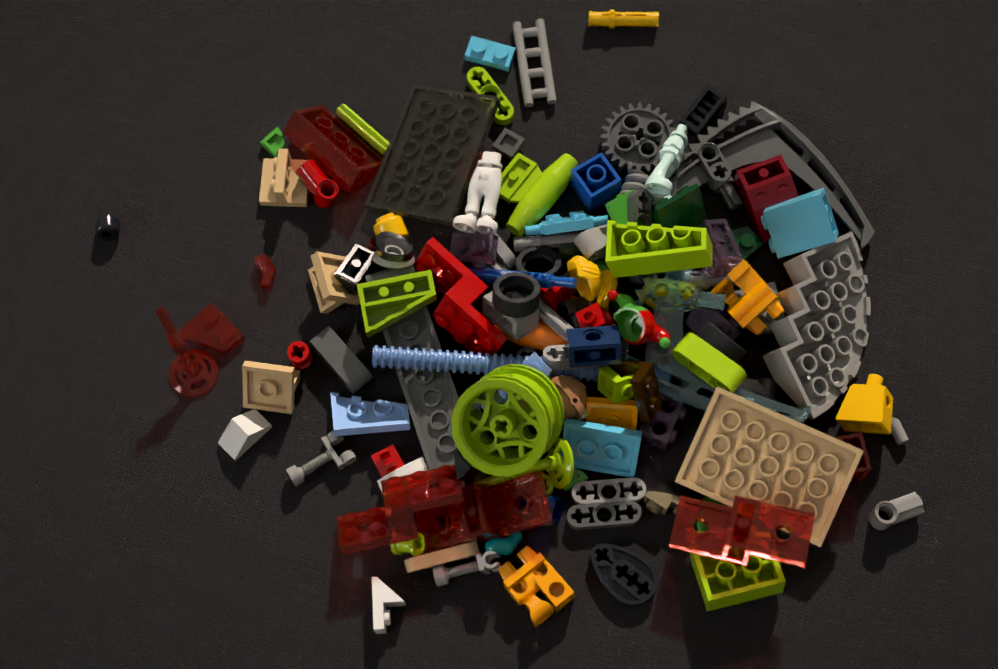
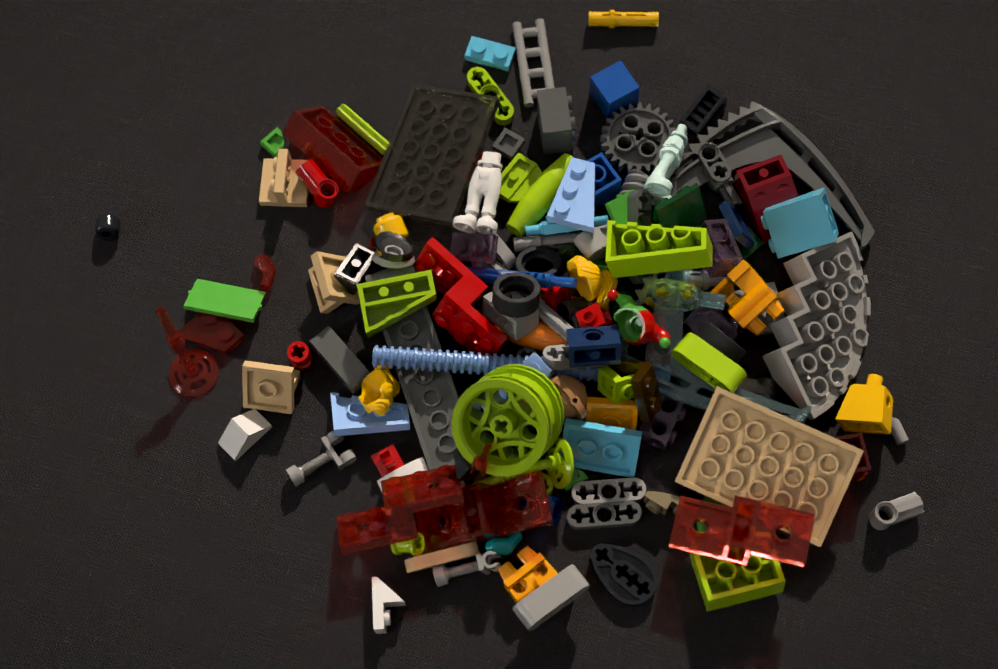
none -> bright green piece [183,279,266,323]
none -> yellow hair [358,365,401,416]
none -> clear red hand [471,443,492,477]
none -> light grey beam [513,564,590,631]
none -> dark grey brick [537,87,576,155]
none -> light blue wing [547,157,595,233]
none -> blue head [590,60,640,119]
none -> dark blue tile [719,201,755,249]

